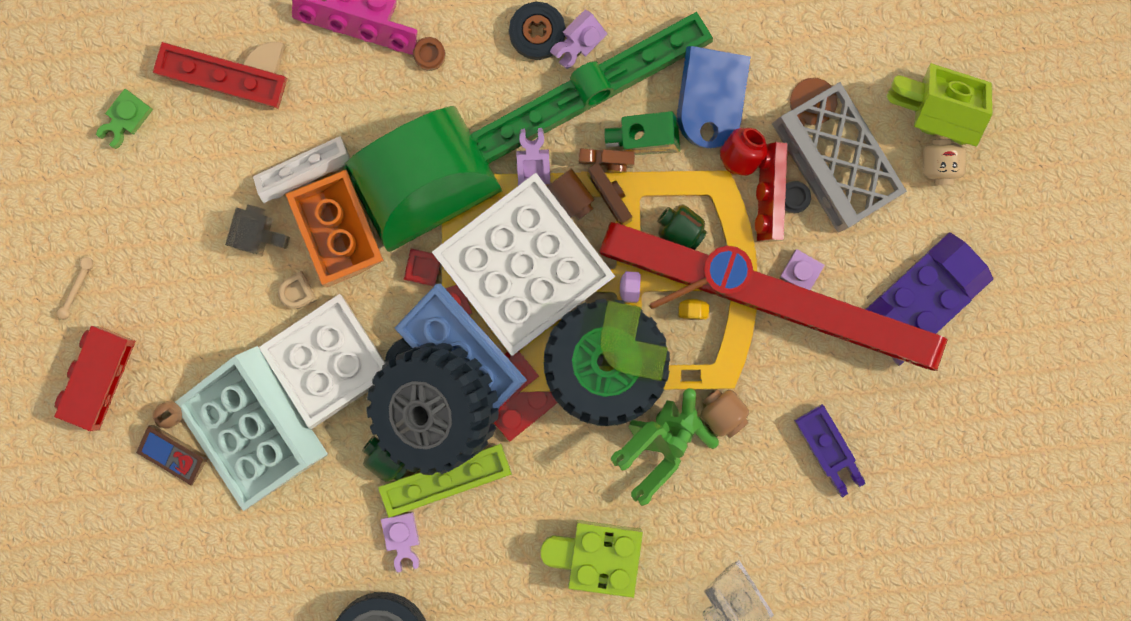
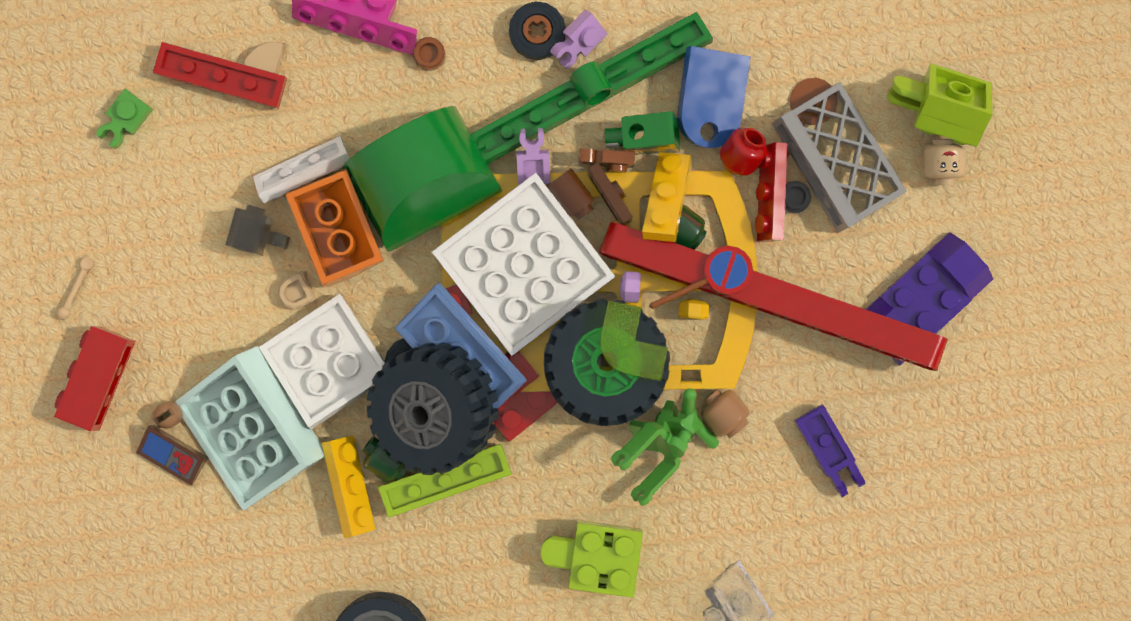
lavender plate [381,512,420,573] -> none
red tile [403,248,441,287] -> none
lavender plate [779,249,825,290] -> none
none -> yellow plate [322,435,376,538]
none -> yellow plate [642,152,692,242]

